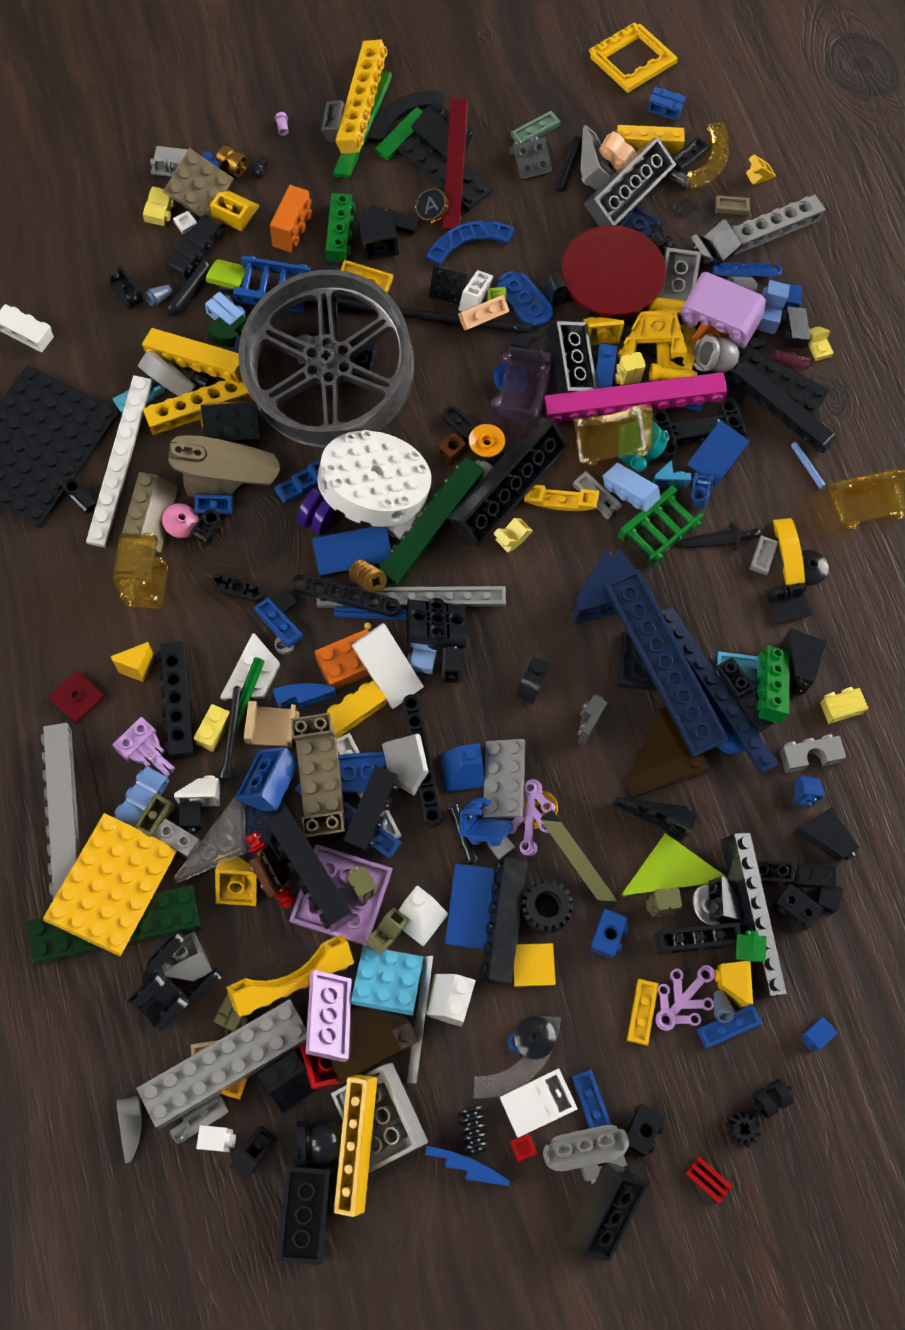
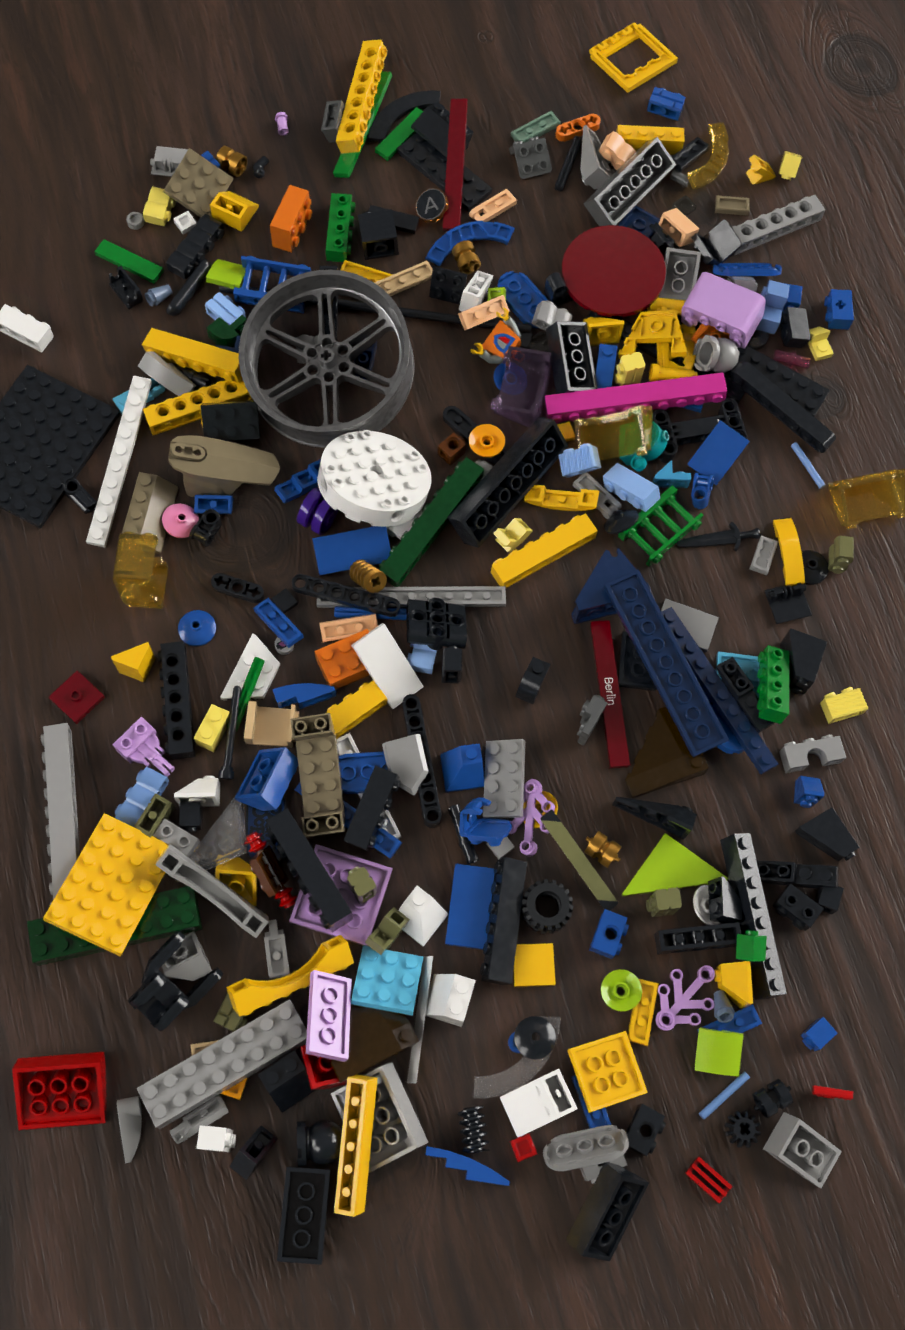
none -> red slope [12,1052,106,1130]
none -> green tile [94,239,164,284]
none -> light grey tile [126,212,145,230]
none -> light grey arch [155,844,269,938]
none -> blue dish [178,610,216,646]
none -> light grey hinge [264,919,290,979]
none -> light nougat tile [320,613,378,642]
none -> tan tile [375,261,433,296]
none -> pearl gold wheel [452,240,481,275]
none -> light nougat plate [469,189,517,222]
none -> torso [471,307,526,364]
none -> yellow brick [491,513,598,589]
none -> light grey brick [532,300,573,330]
none -> orange beam [555,114,601,142]
none -> yellow tile [557,421,575,442]
none -> light blue brick [558,443,601,478]
none -> yellow plate [567,1031,648,1113]
none -> pearl gold wheel [584,831,622,868]
none -> dark red tile [590,620,630,769]
none -> lime dish [601,969,642,1012]
none -> black dish [604,509,639,534]
none -> light nougat brick [658,208,699,247]
none -> light grey tile [661,598,719,652]
none -> lime slope [695,1027,744,1076]
none -> medium blue bar [698,1071,750,1120]
none -> light grey slope [763,1112,842,1189]
none -> light yellow slope [779,151,802,180]
none -> red tile [812,1085,853,1100]
none -> blue brick [824,289,854,330]
none -> olive brick [828,536,854,574]

